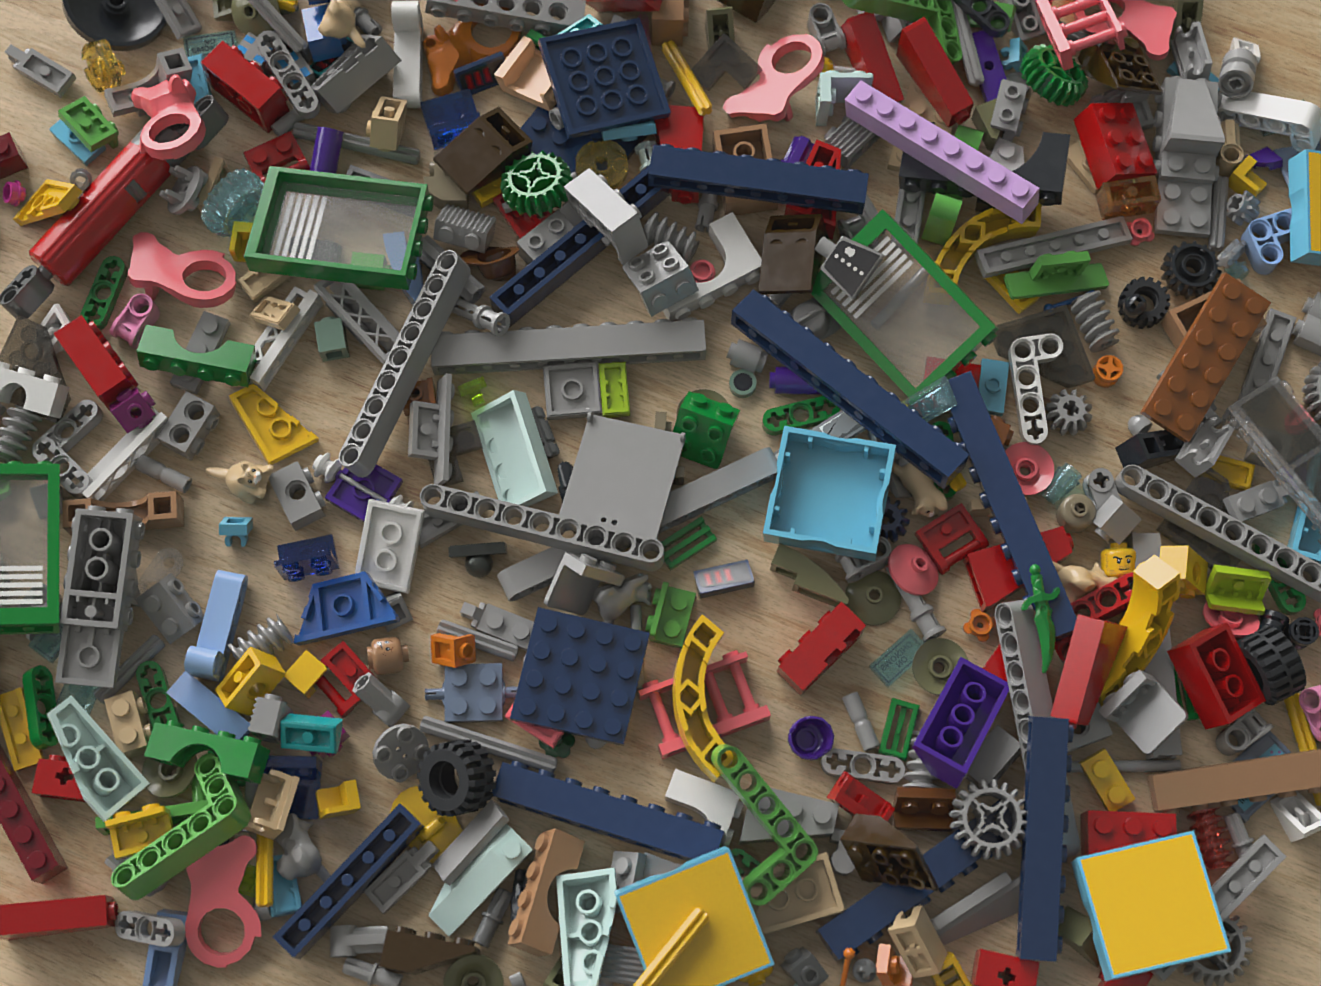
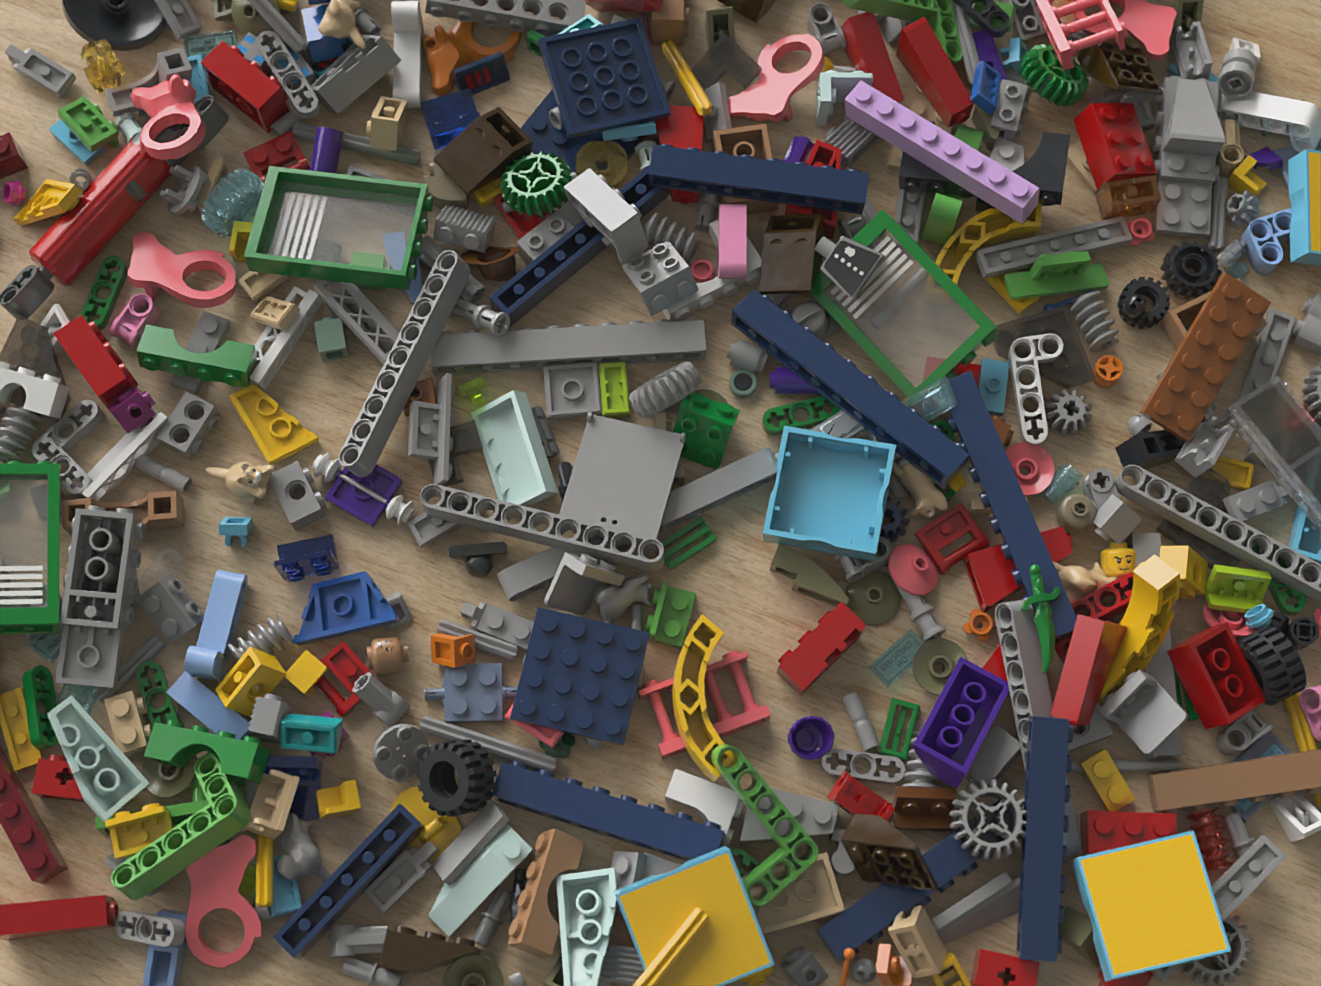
white tile [355,499,425,594] -> none
light nougat panel [494,36,557,111] -> none
slope [693,559,755,599] -> none
none -> light aqua bush [114,112,142,144]
none -> light grey gear [629,361,702,418]
none -> light grey plate [704,82,732,142]
none -> bright pink beam [718,204,747,279]
none -> blue plate [971,61,1001,115]
none -> medium azure plate [1245,604,1274,630]

